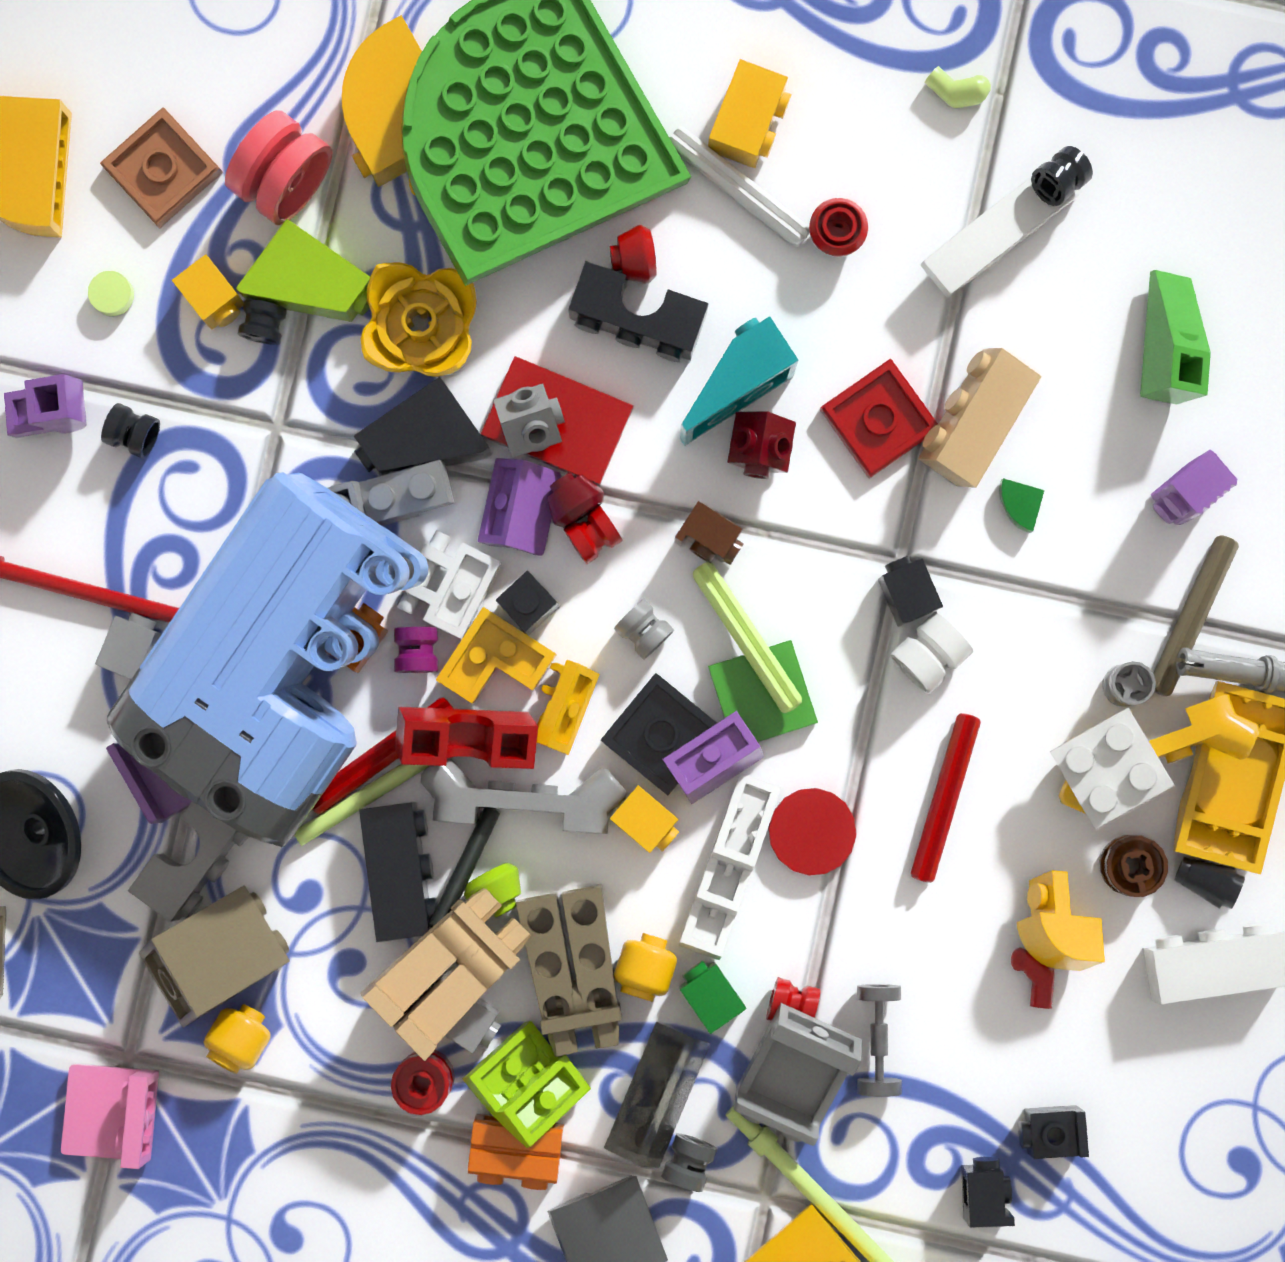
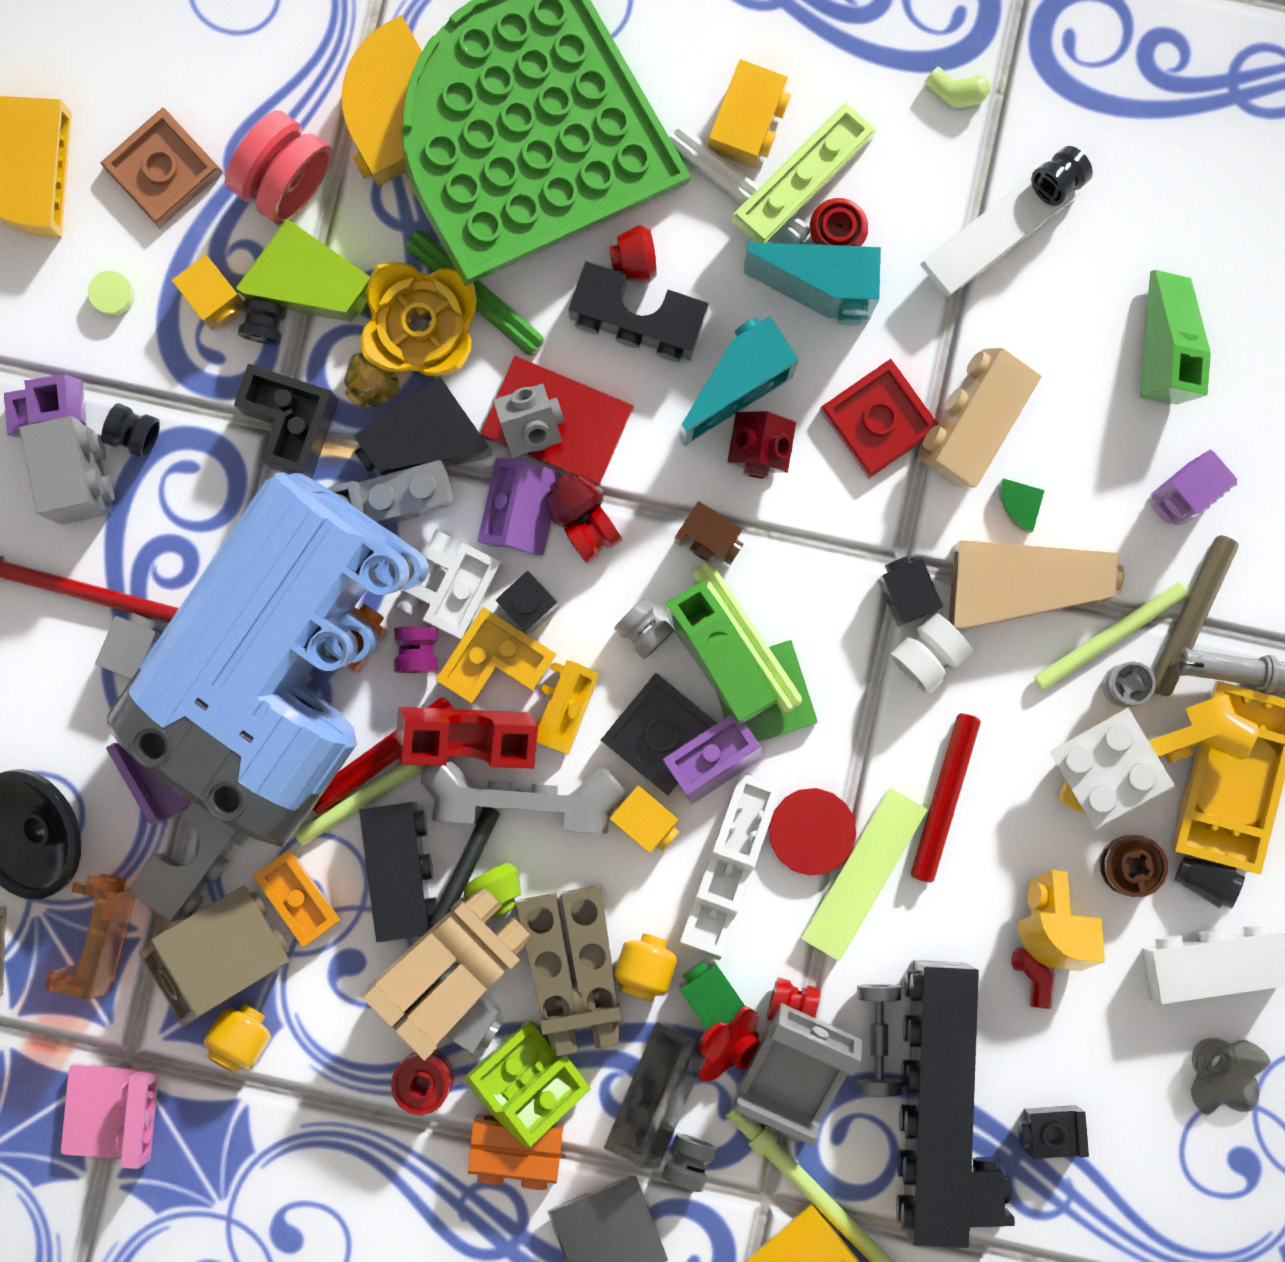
none -> light grey brick [19,415,115,525]
none -> clear orange panel [45,873,136,1000]
none -> pearl dark grey brick [234,364,339,479]
none -> light orange plate [252,849,342,947]
none -> clear yellow cone [343,352,400,408]
none -> bright green axle [406,230,544,356]
none -> bright green slope [665,580,777,725]
none -> red plate [697,1006,760,1082]
none -> yellowish green tile [730,102,877,243]
none -> teal slope [743,242,881,325]
none -> yellowish green tile [801,787,928,962]
none -> black brick [896,960,979,1248]
none -> tan slope [948,540,1124,631]
none -> yellowish green bar [1034,582,1188,691]
none -> clear smoke plate [1191,1038,1271,1116]

